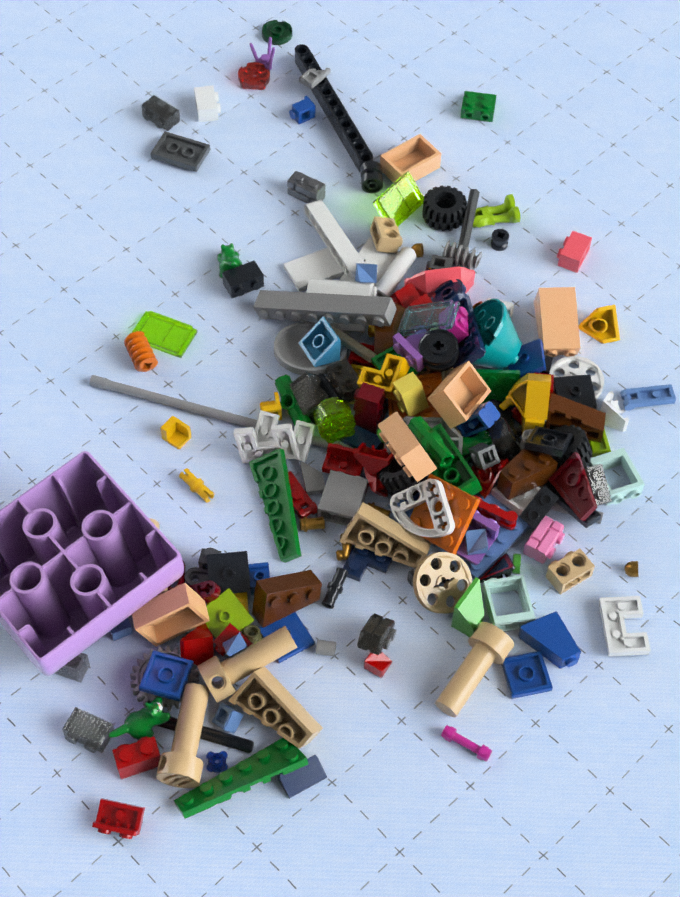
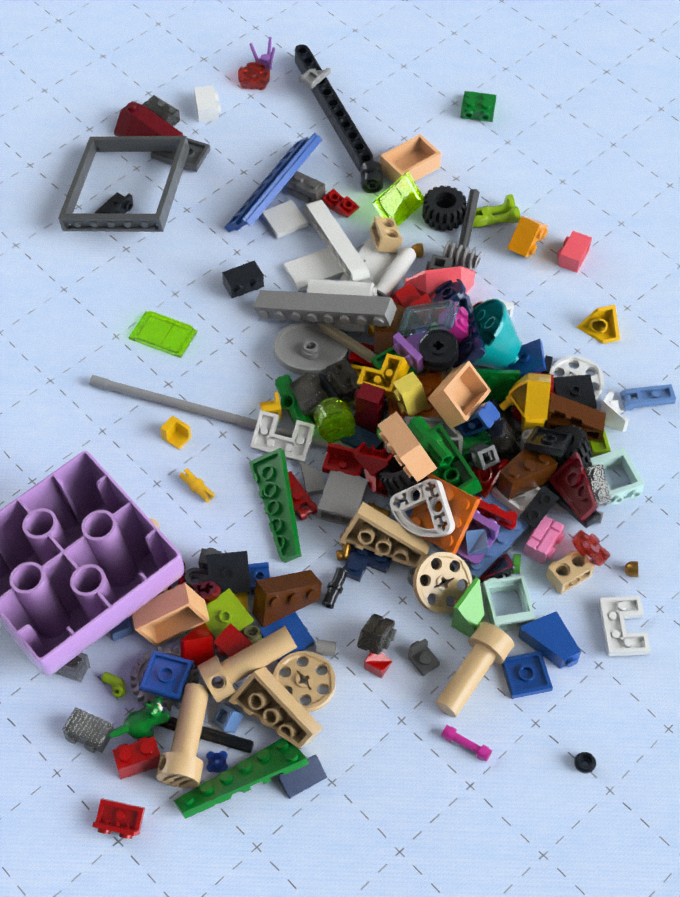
orange piece [124,331,158,372] -> none
green animal [217,243,243,278] -> none
medium blue slope [223,632,248,657] -> none
white plate [233,424,299,463] -> none
dark green tile [262,20,293,45] -> none
blue brick [289,96,316,124] -> none
dark azure slope [299,317,341,367] -> none
pearl gold pin [299,516,325,532] -> none
medium blue slope [355,263,377,283] -> none
black wheel [491,229,509,251] -> none
light nougat slope [534,287,580,357] -> none
none -> dark grey door [58,136,190,232]
none -> black bracket [95,192,133,214]
none -> lime arm [101,672,126,698]
none -> dark red wedge [114,101,183,136]
none -> blue plate [224,133,322,232]
none -> white tile [262,200,308,238]
none -> tan wedge [273,651,335,712]
none -> red slope [321,189,359,218]
none -> dark grey bracket [408,639,440,676]
none -> light orange brick [507,216,548,257]
none -> clear red plate [572,530,611,566]
none -> black plate [574,752,596,774]

